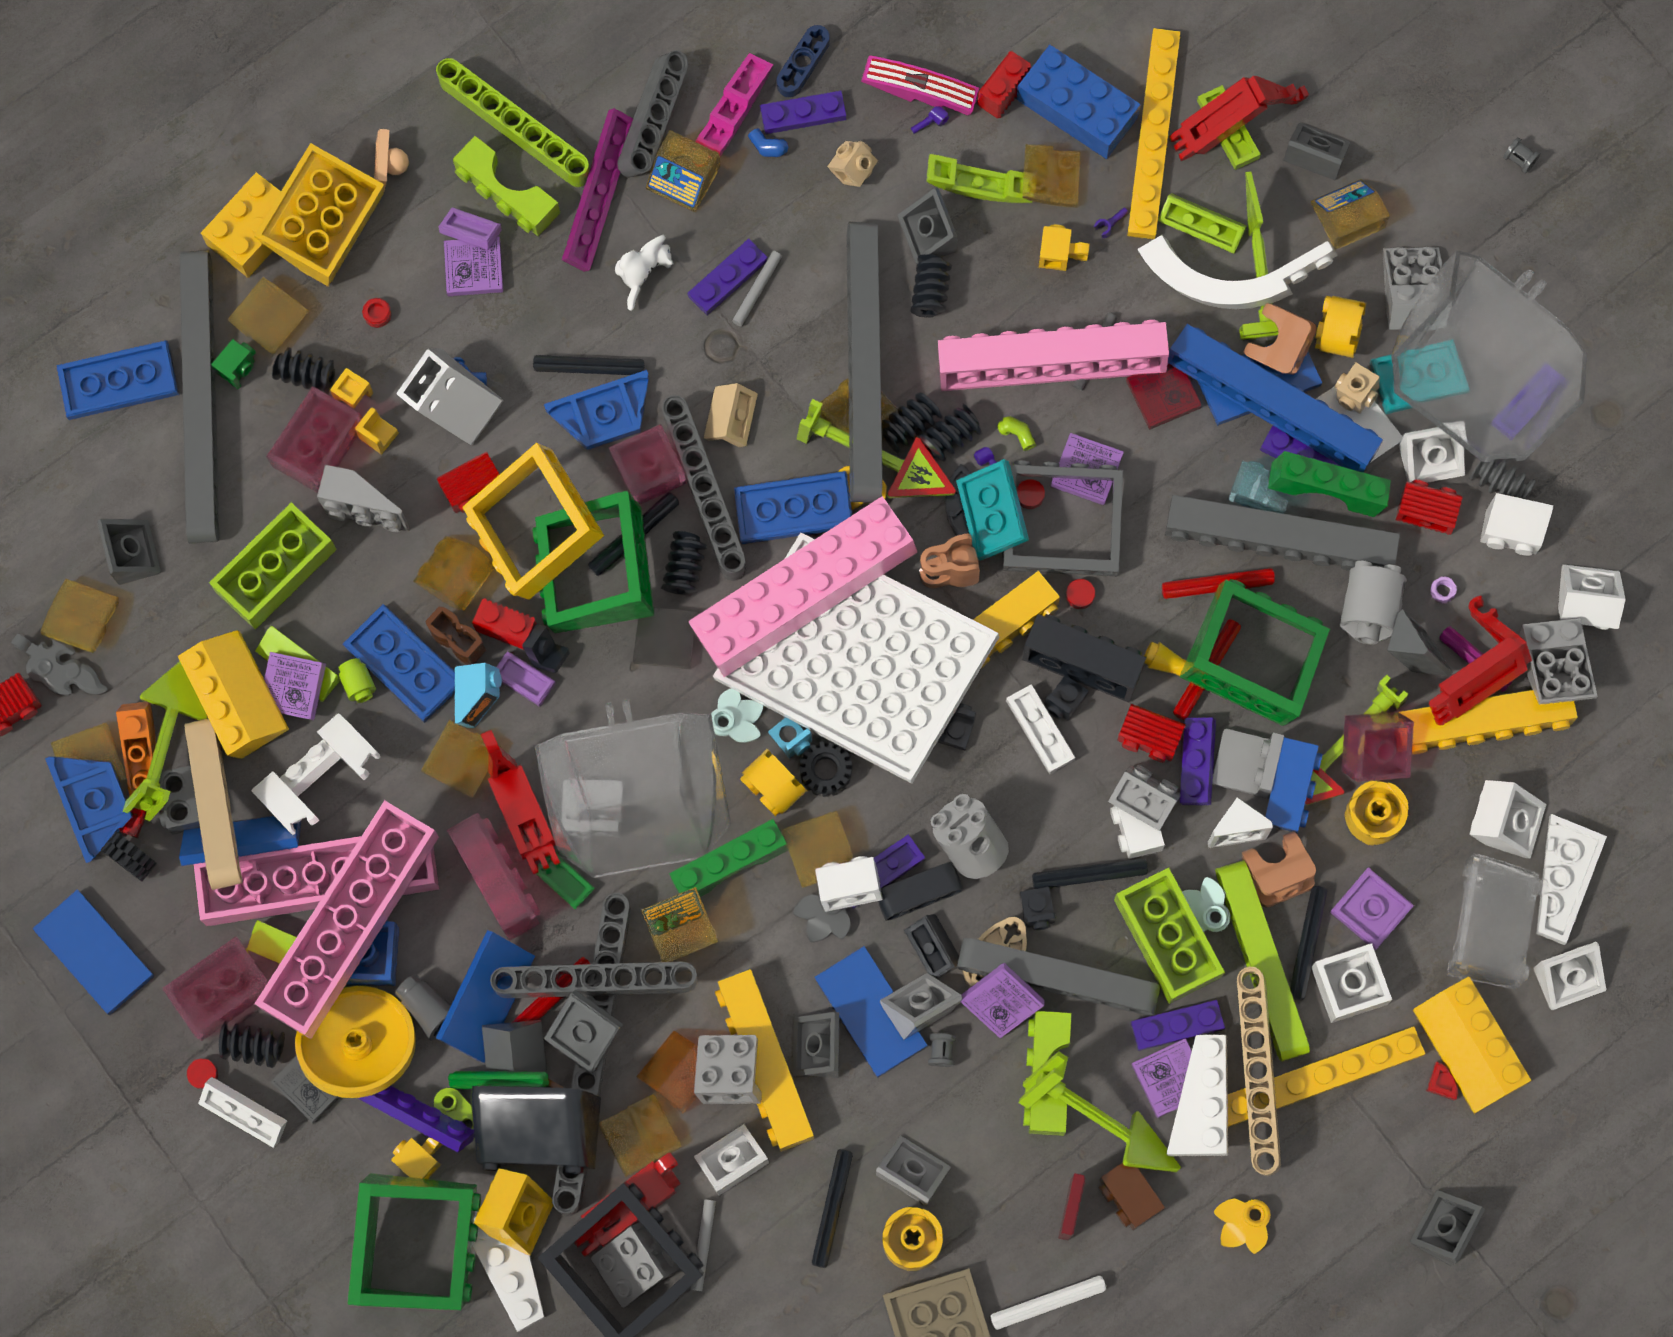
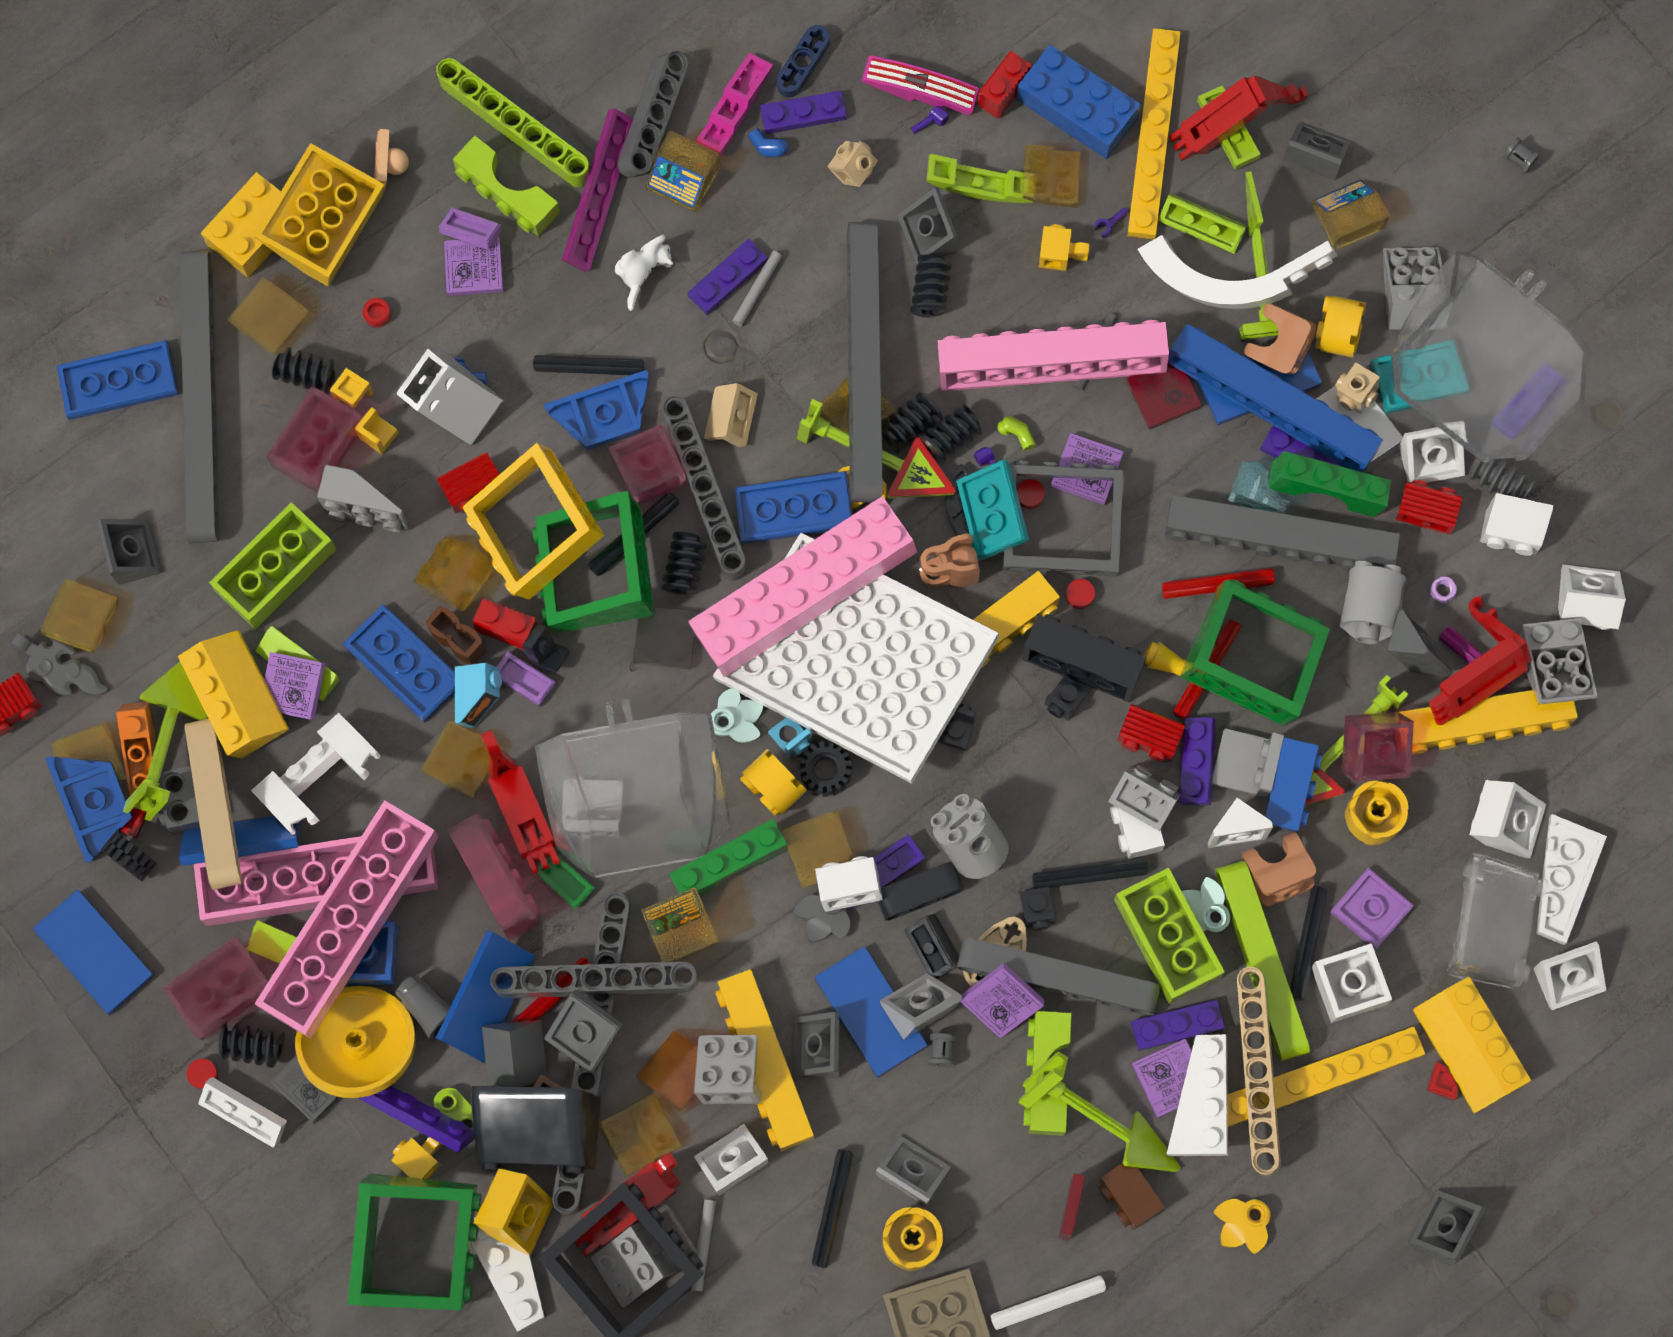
green brick [211,339,256,390] -> none
lime brick [339,658,376,703] -> none
green axle [448,1071,549,1089] -> none
white plate [1006,684,1075,774] -> none

